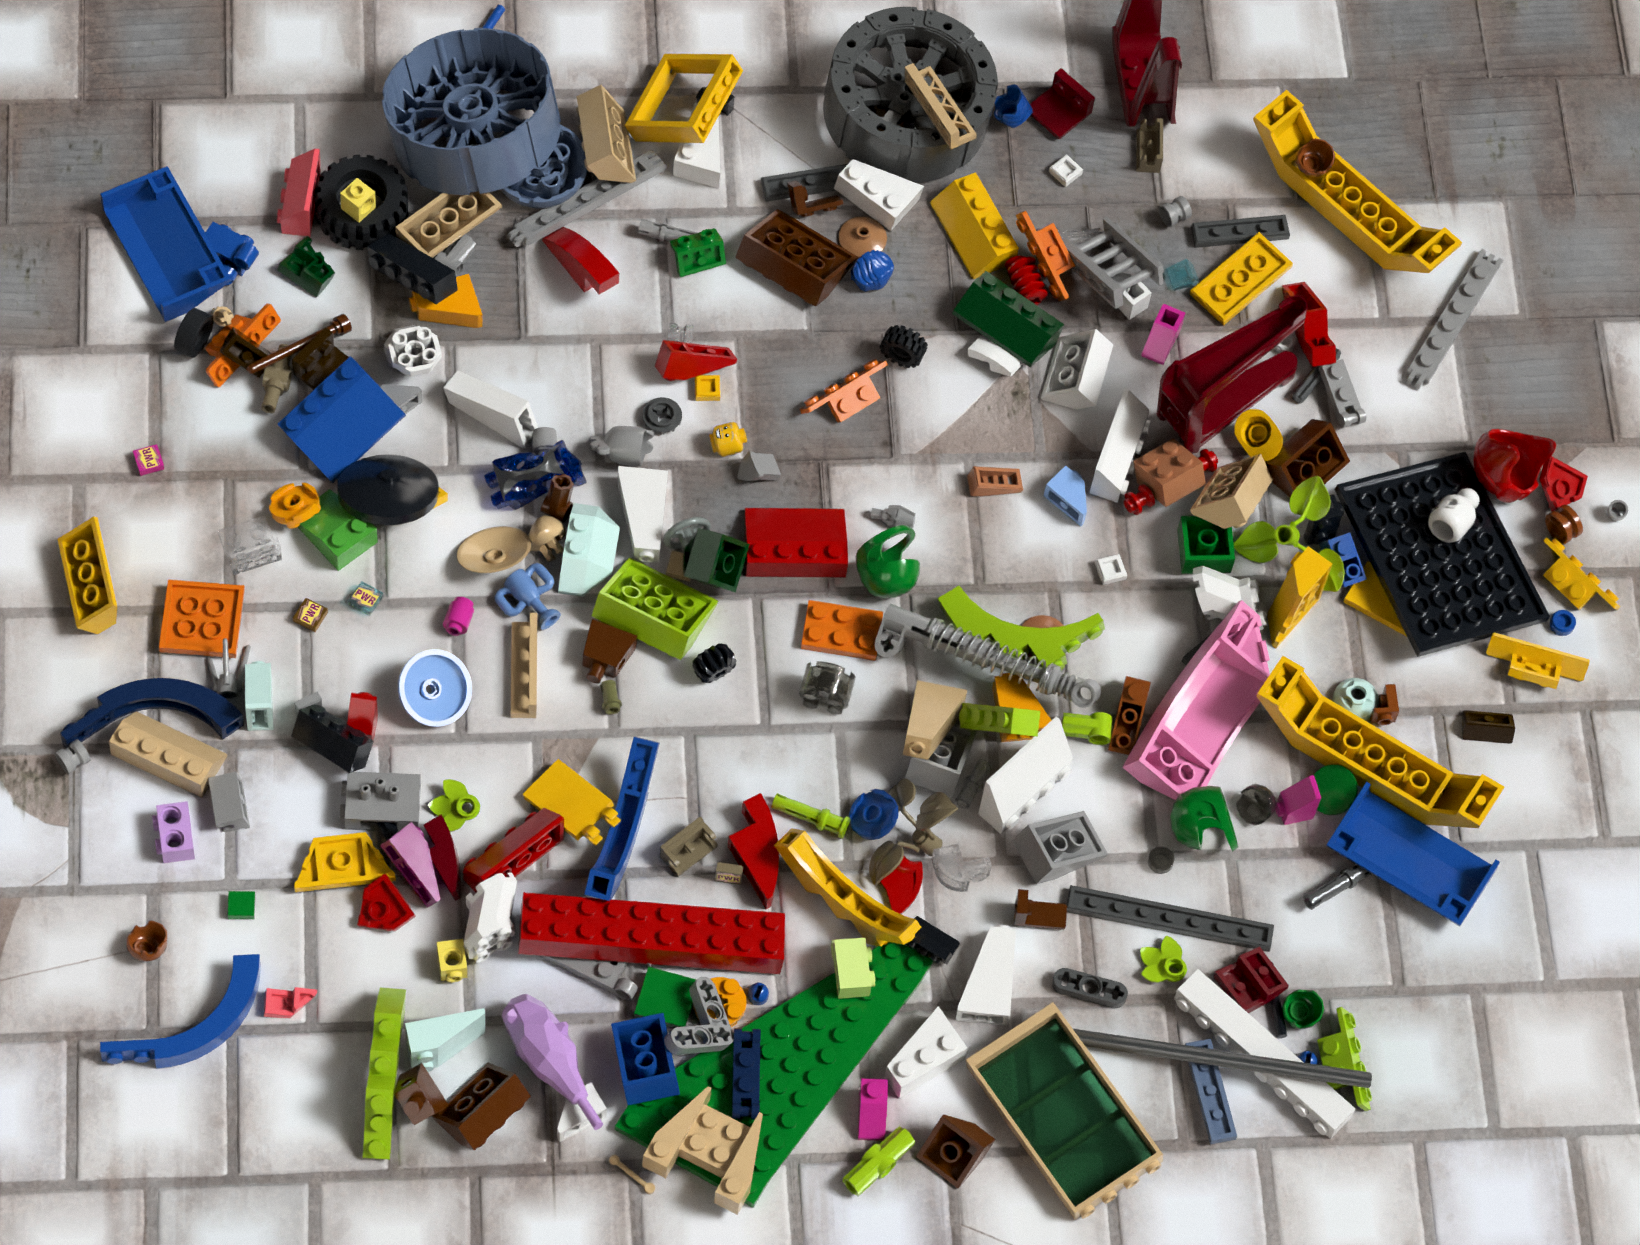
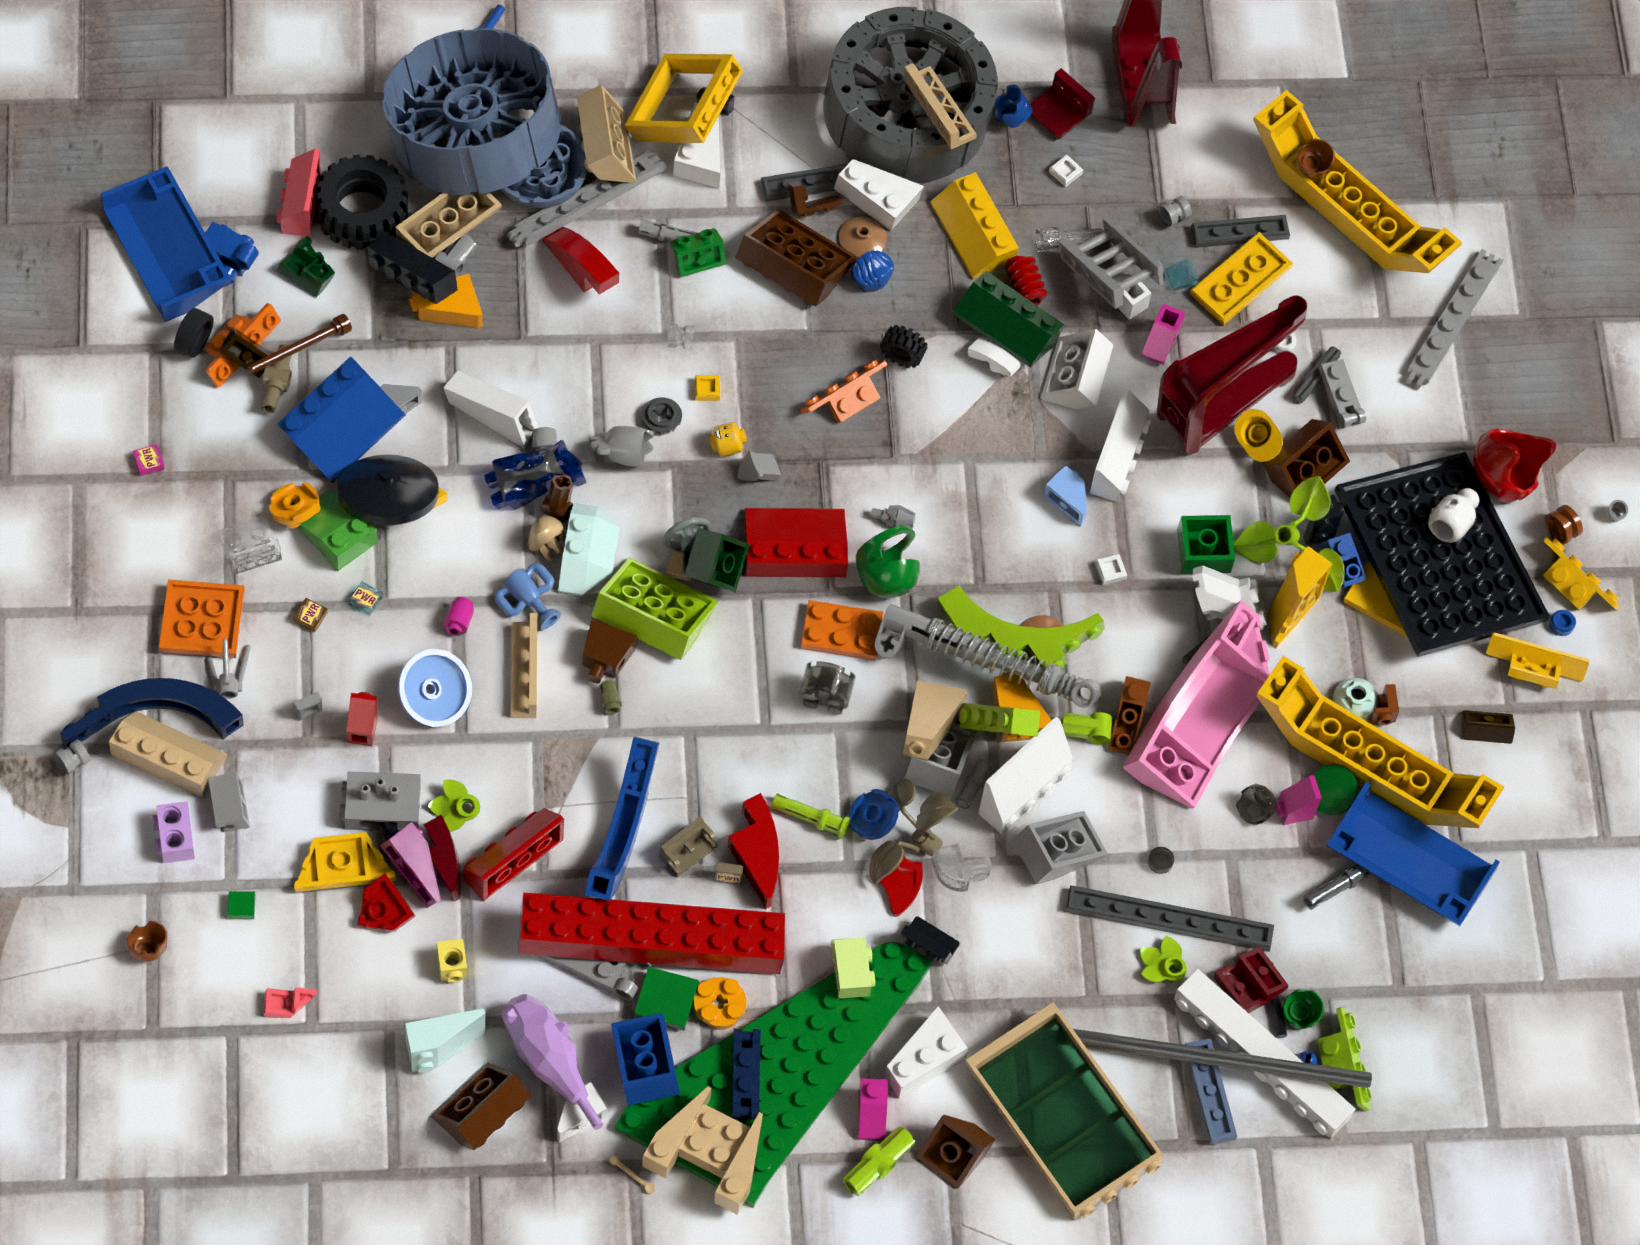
yellow slope [57,516,117,634] -> none
blue arch [100,954,261,1069] -> none
tan axle [210,306,234,326] -> none
light aqua slope [245,661,274,731] -> none
black brick [291,704,374,773] -> none
dark brown bracket [292,327,349,390] -> none
light yellow brick [340,178,376,223] -> none
lime arch [363,987,406,1160] -> none
white brick [383,325,442,377] -> none
reddish brown torso [394,1063,448,1125] -> none
tan hat [457,526,531,573] -> none
white brick [464,873,517,963] -> none
yellow tile [522,759,621,846] -> none
white slope [617,466,668,563] -> none
red slope [655,340,737,381] -> none
light grey beam [664,977,734,1055] -> none
black gear [692,643,736,683] -> none
blue hinge [748,982,769,1006] -> none
yellow arch [774,828,921,947] -> none
white slope [955,925,1016,1026] -> none
nougat slope [967,466,1023,496] -> none
reddish brown bracket [1014,889,1067,930] -> none
orange bracket [1016,211,1075,301] -> none
dark grey beam [1052,968,1128,1008] -> none
nougat brick [1124,438,1218,515] -> none
dark tan hinge [1136,118,1163,173] -> none
green piece [1170,786,1238,852] -> none
tan slope [1190,454,1273,529] -> none
red slope [1282,282,1336,367] -> none
red plate [1539,456,1588,512] -> none

